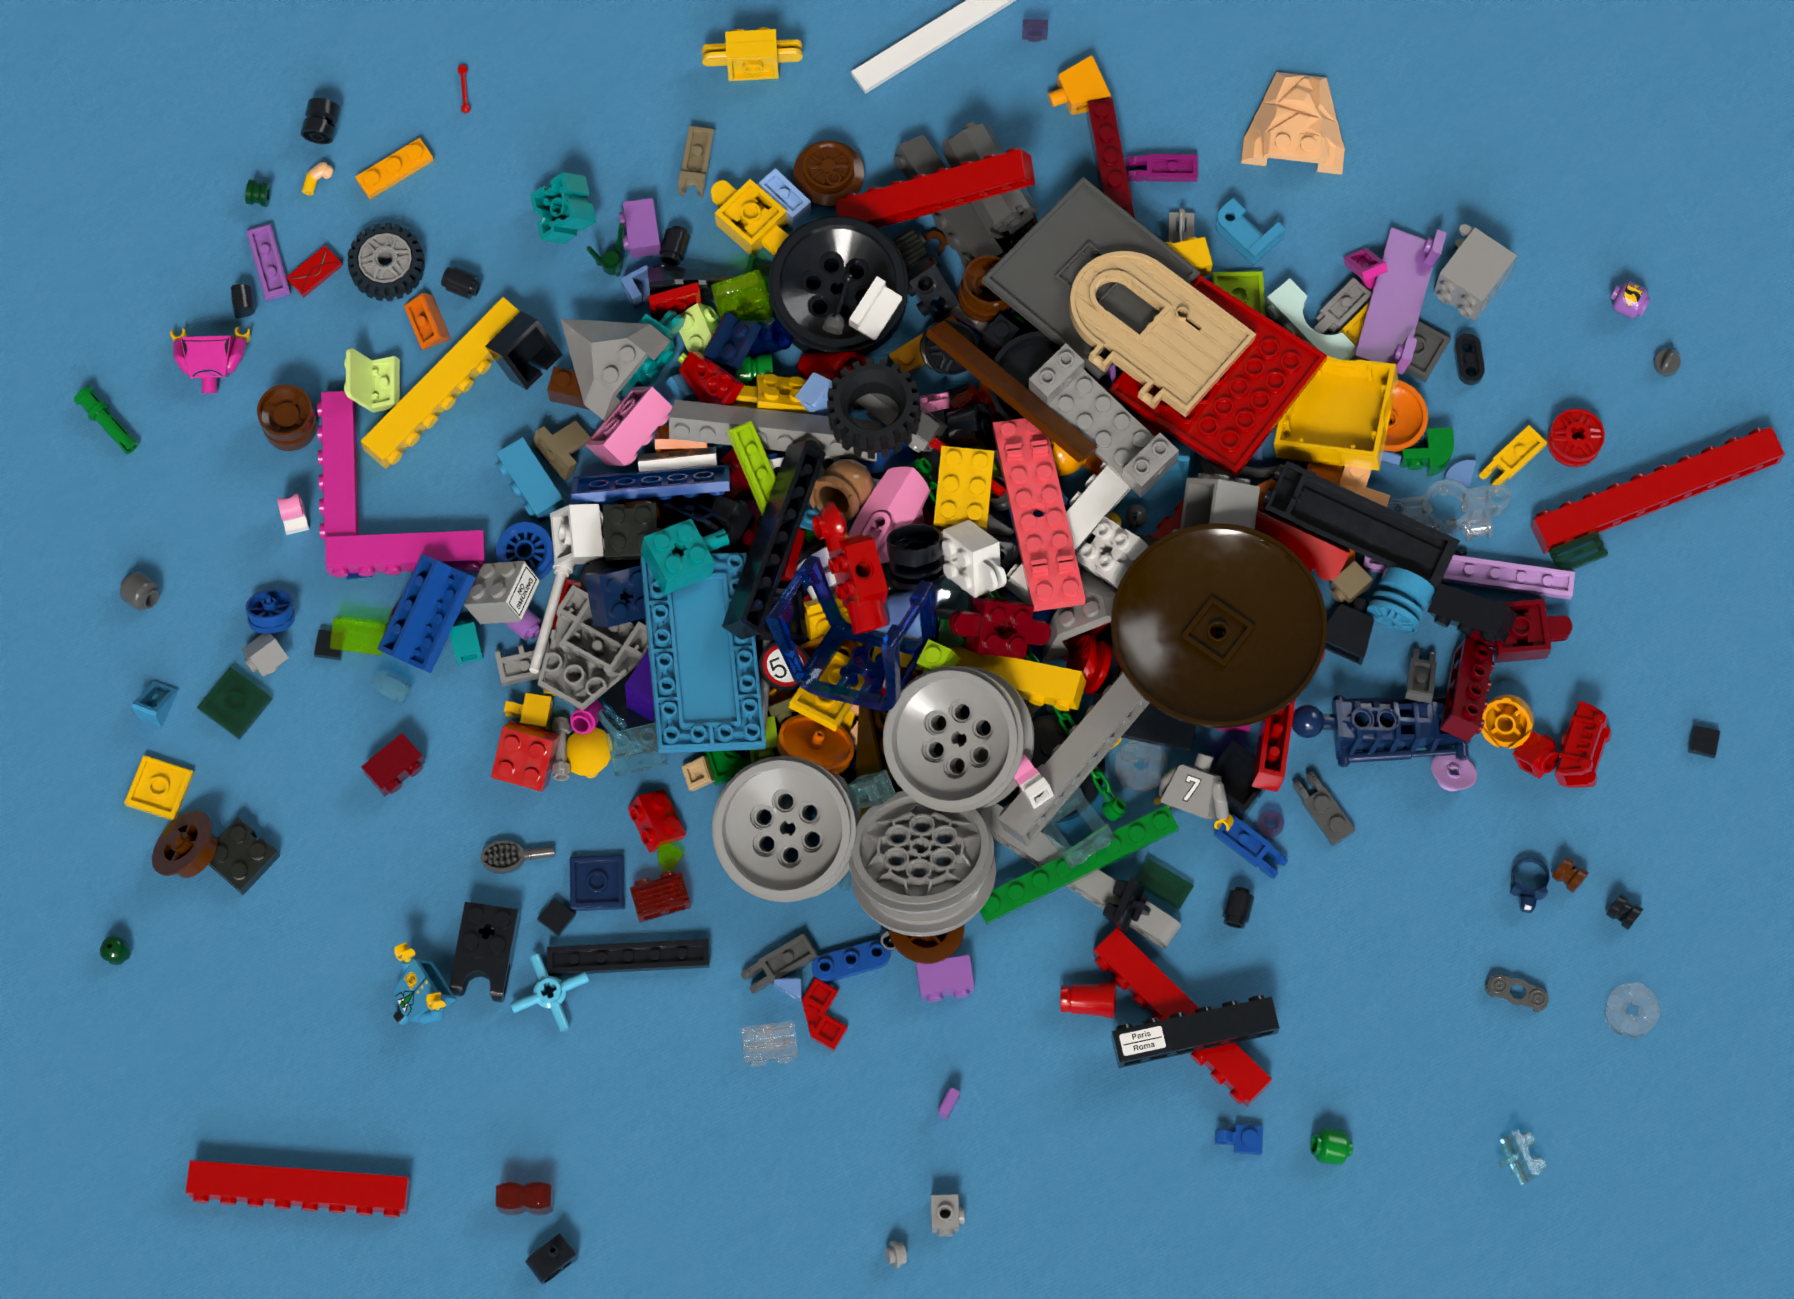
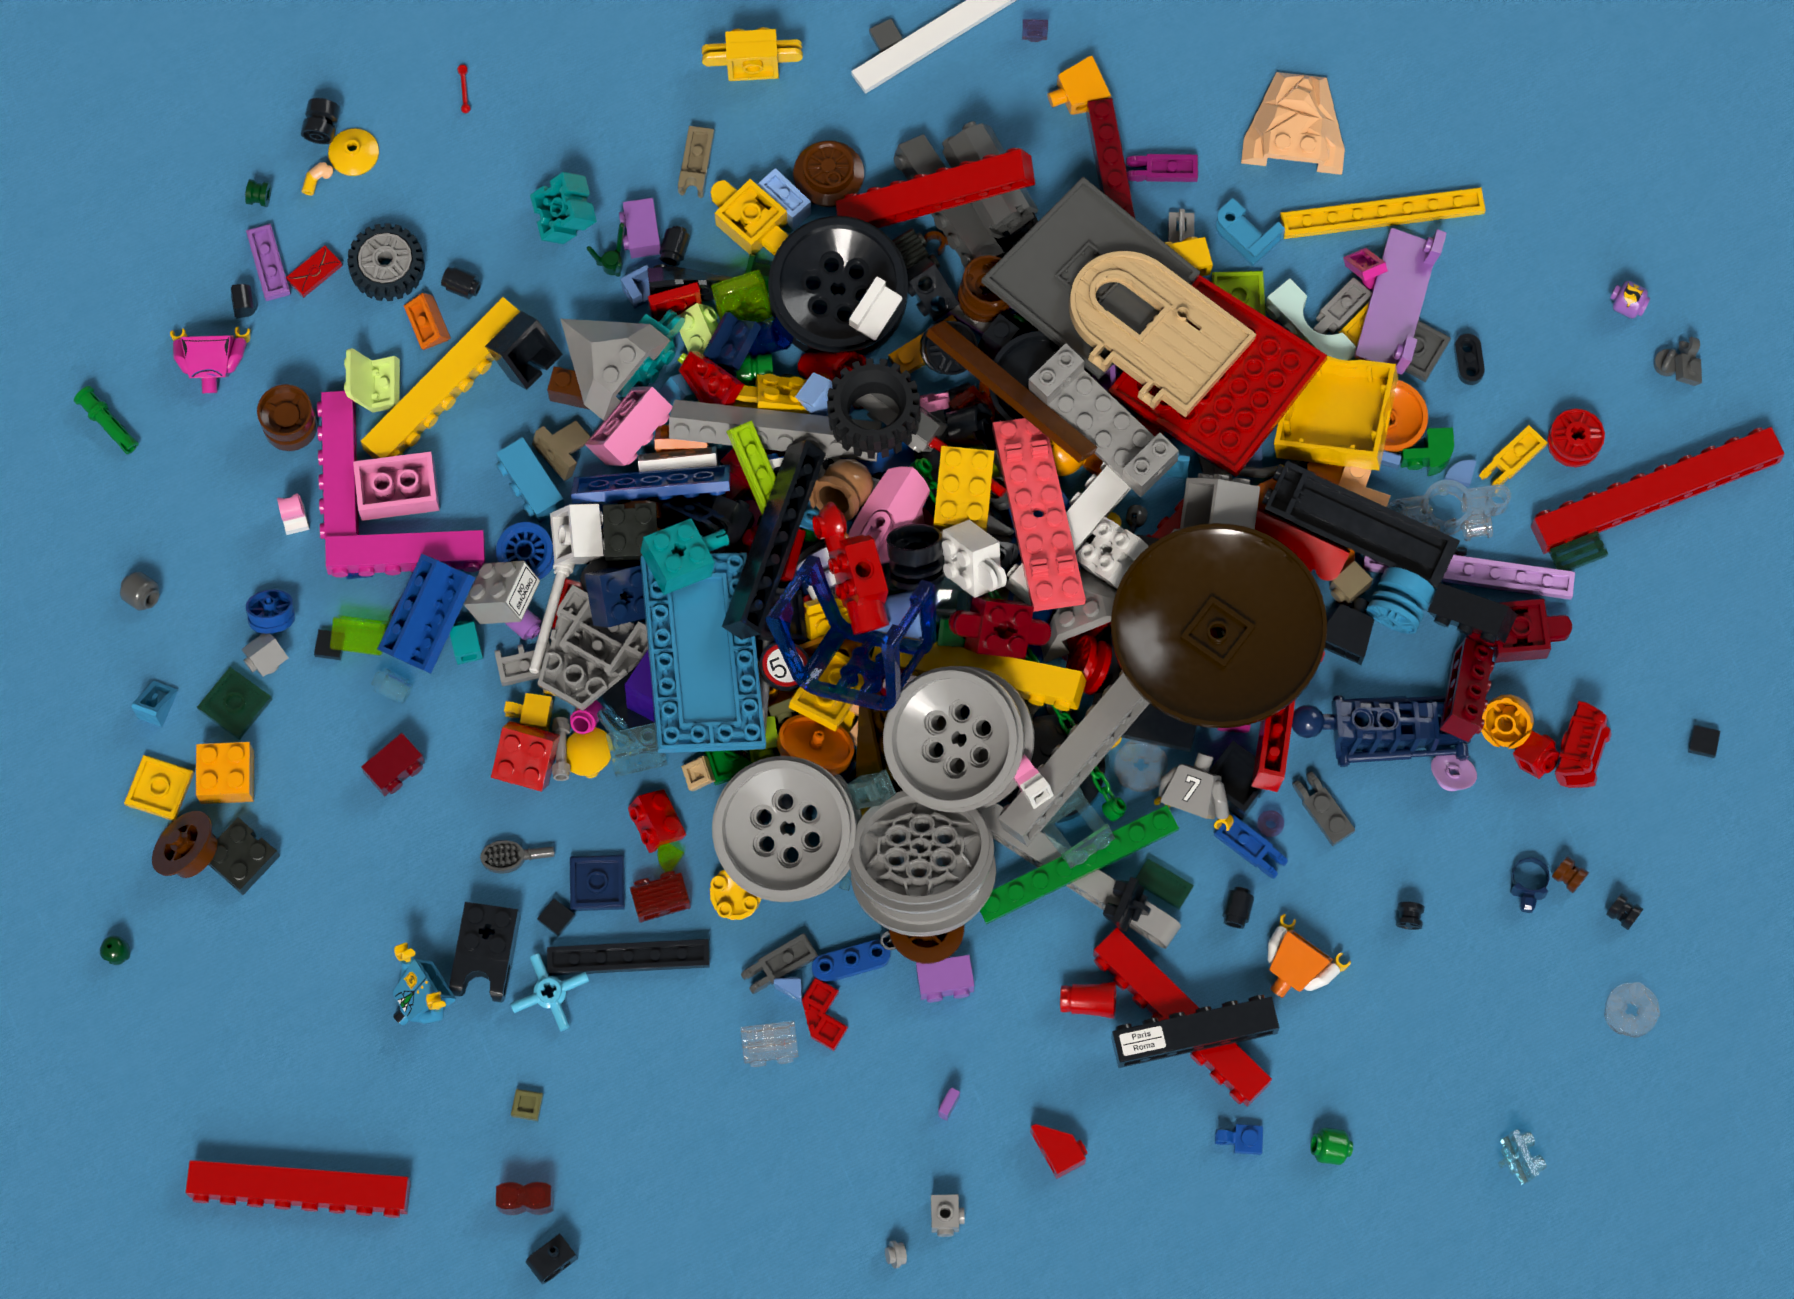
light orange plate [355,138,434,200] -> none
hinge [822,273,854,335] -> none
lime brick [917,639,960,673] -> none
dark grey hinge [1405,648,1437,703] -> none
light grey container [1434,224,1517,321] -> none
dark grey piece [1485,974,1549,1012] -> none
none -> light orange brick [196,742,254,804]
none -> yellow dish [328,129,379,176]
none -> bright pink brick [353,452,440,521]
none -> olive tile [511,1089,543,1122]
none -> yellow dish [710,870,761,920]
none -> dark grey tile [869,19,903,53]
none -> red slope [1030,1124,1088,1179]
none -> orange torso [1267,914,1351,998]
none -> yellow tile [1280,187,1486,239]
none -> black wheel [1396,902,1425,930]
none -> dark grey plate [1675,337,1702,386]

